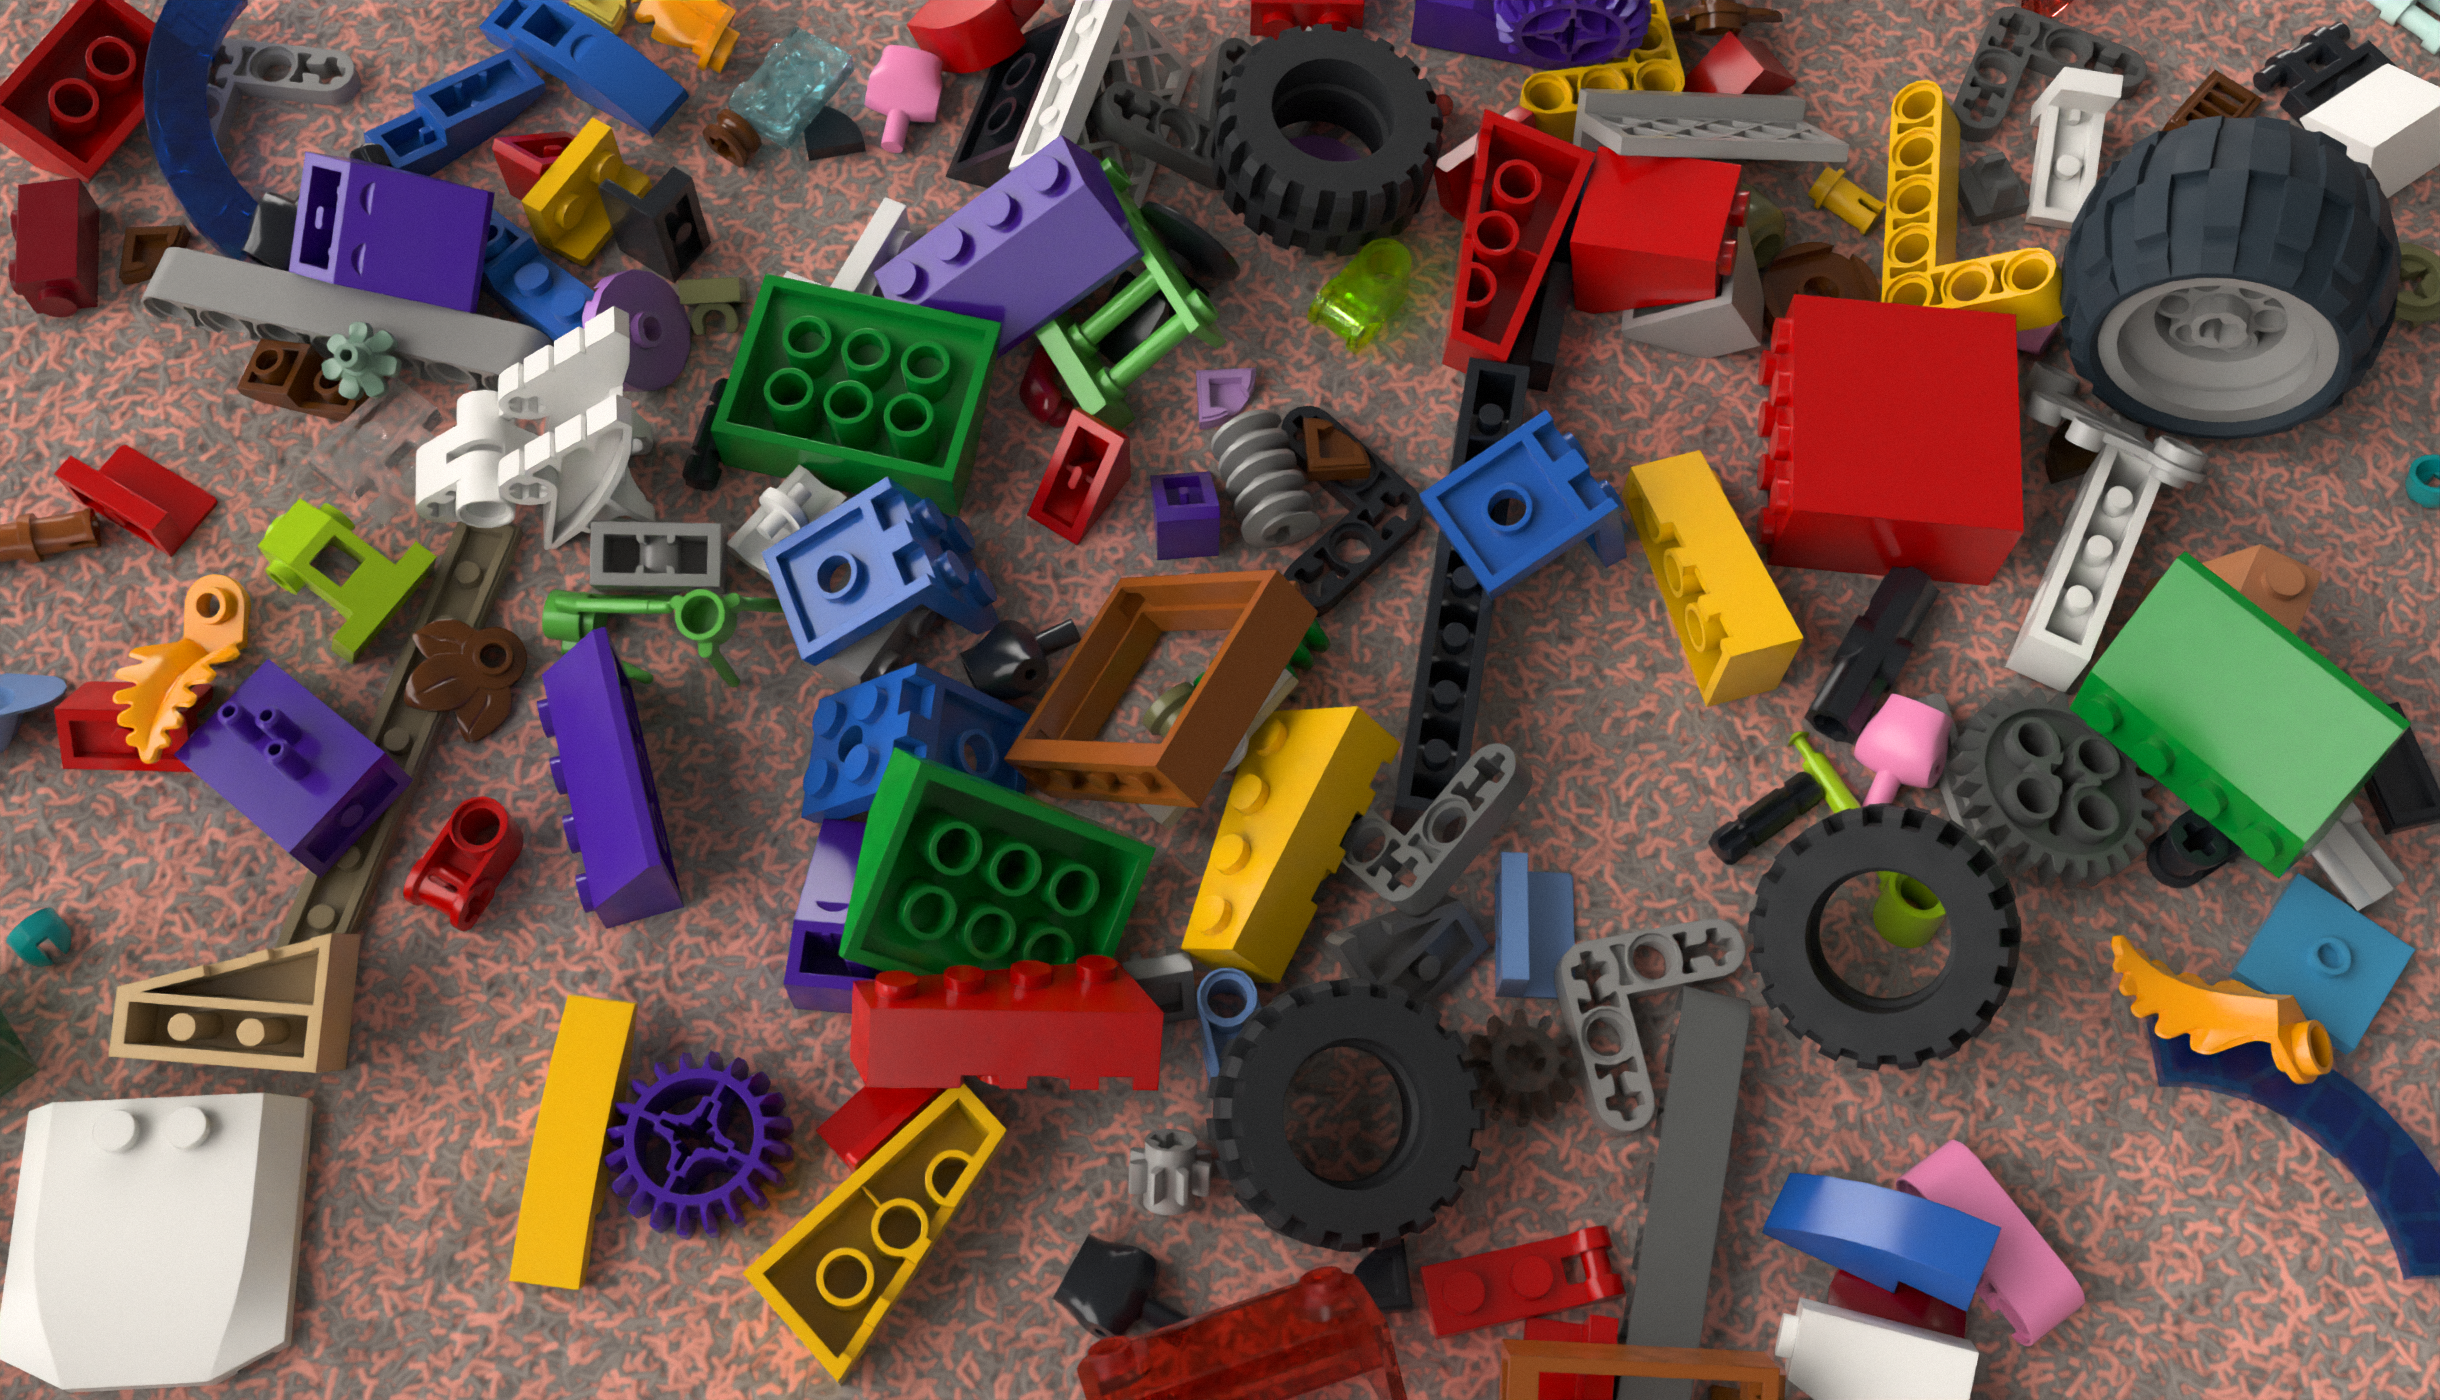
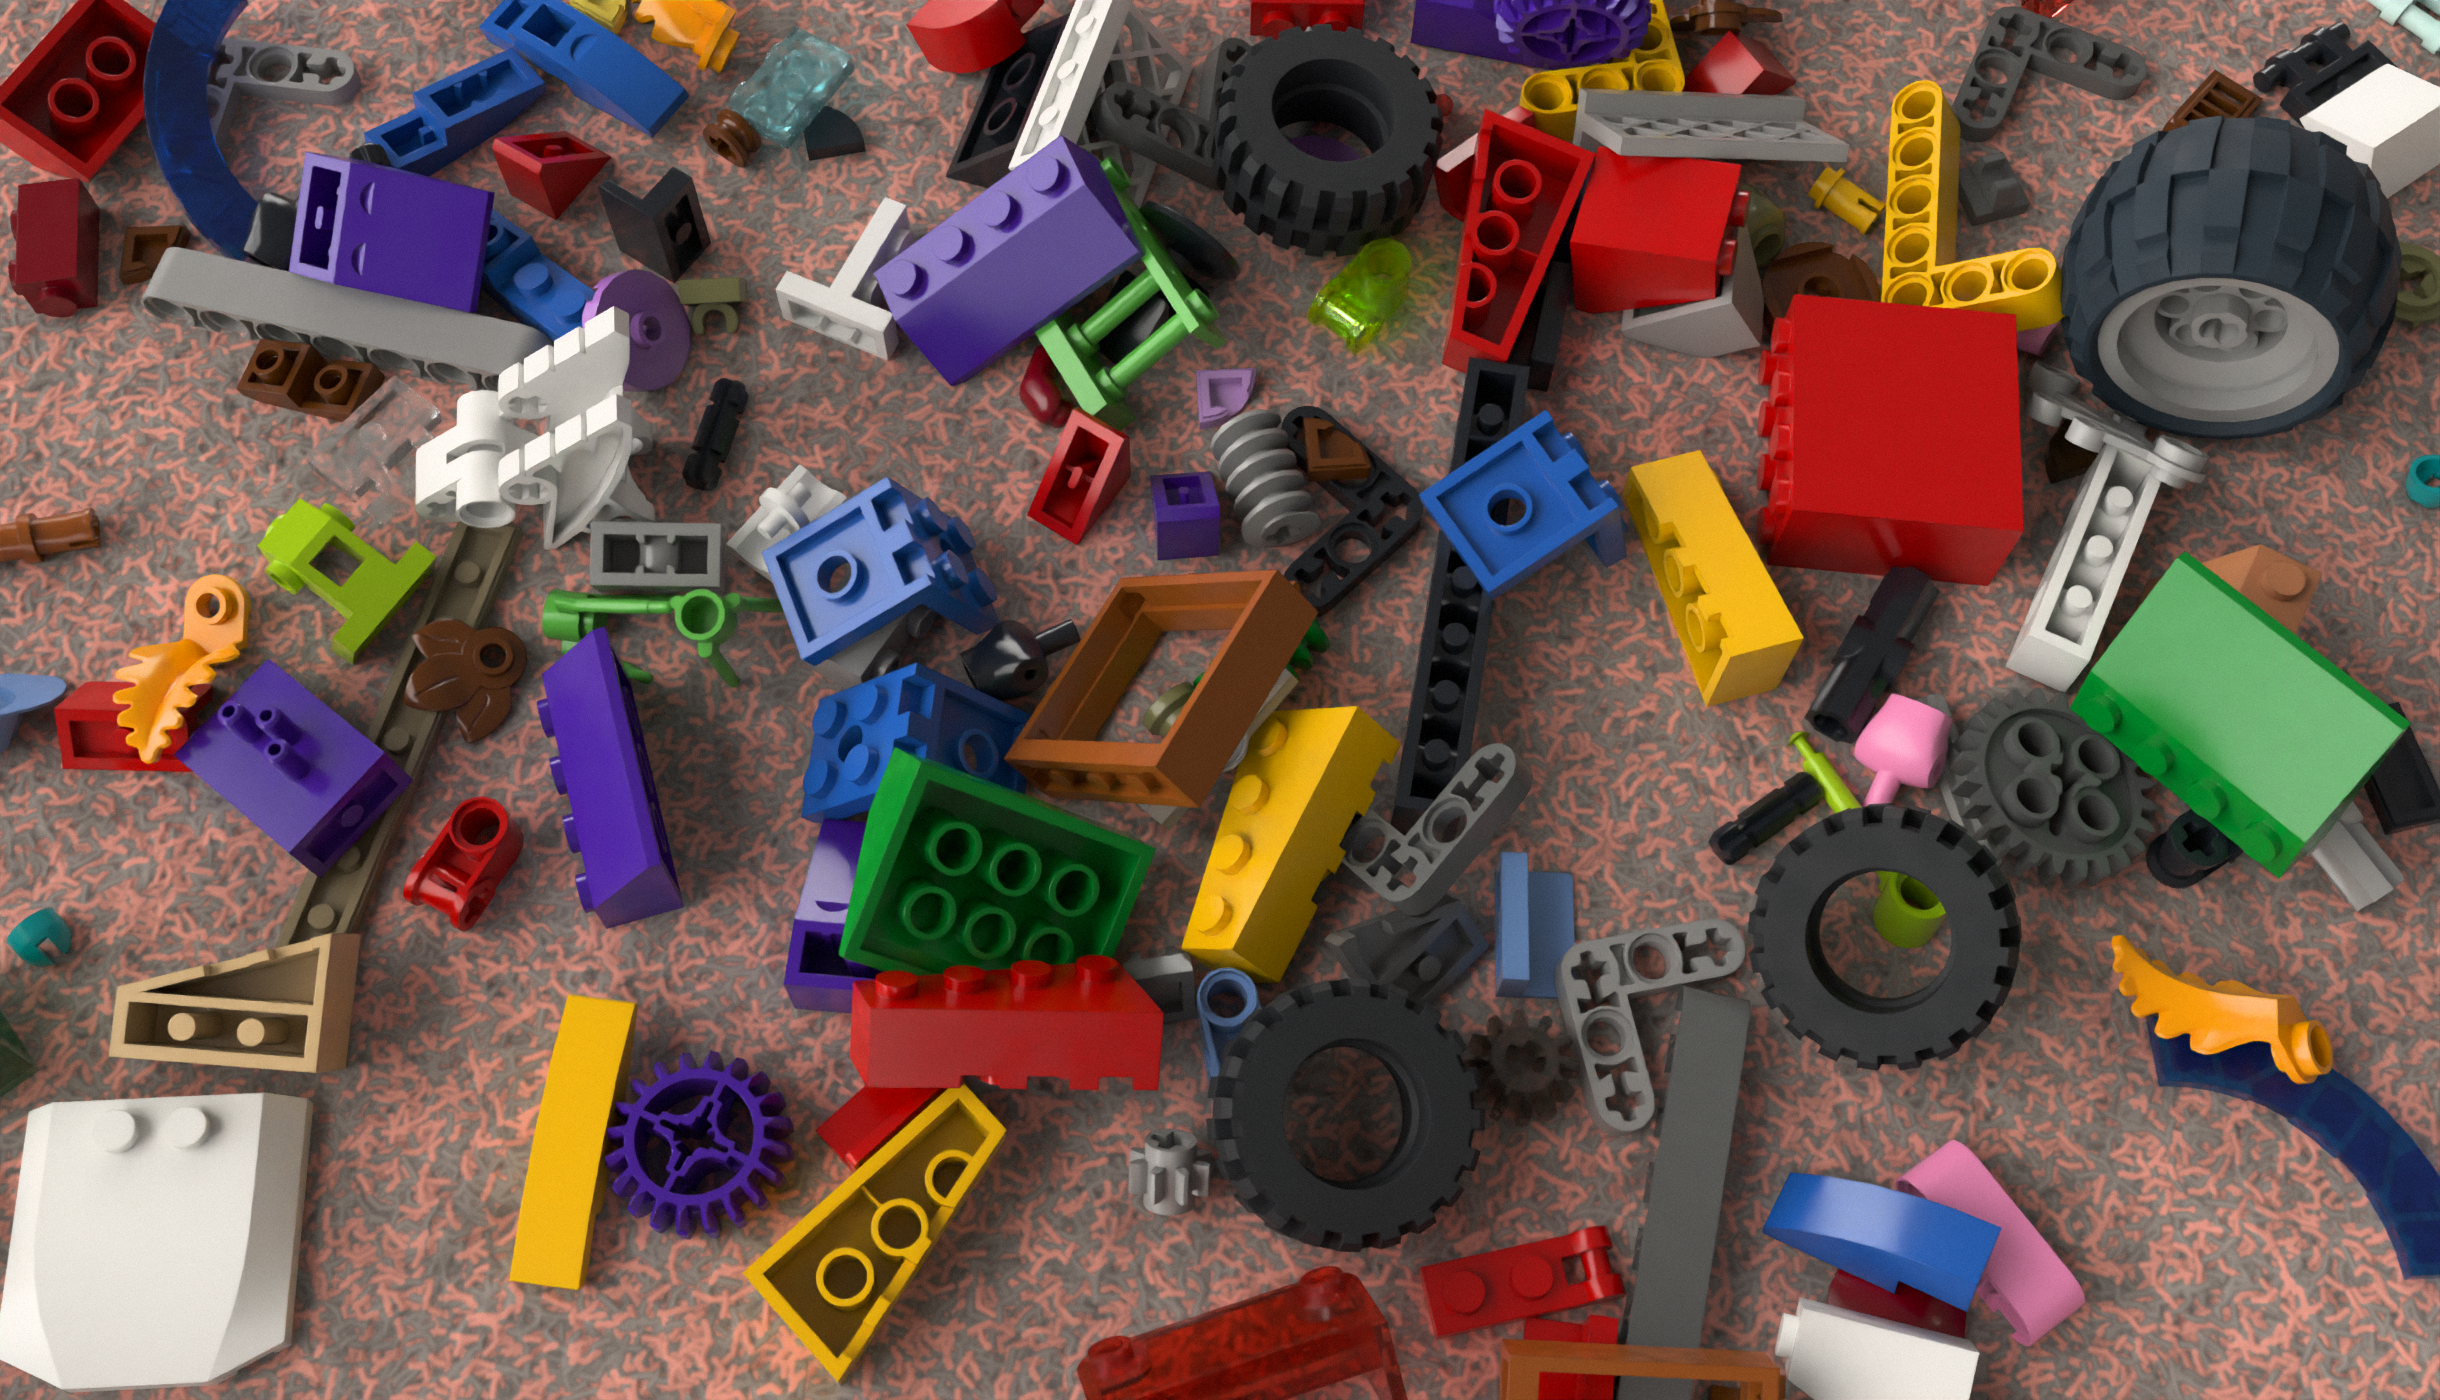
red panel [54,445,218,557] -> none
sand green plant [322,322,402,401] -> none
yellow bracket [521,117,652,266] -> none
green slope [711,273,1002,516] -> none
bright pink piece [865,45,943,153] -> none
black piece [1052,1234,1189,1345] -> none
black tile [1342,1238,1413,1318] -> none
white bracket [2025,67,2124,230] -> none
dark azure plate [2229,873,2416,1055] -> none

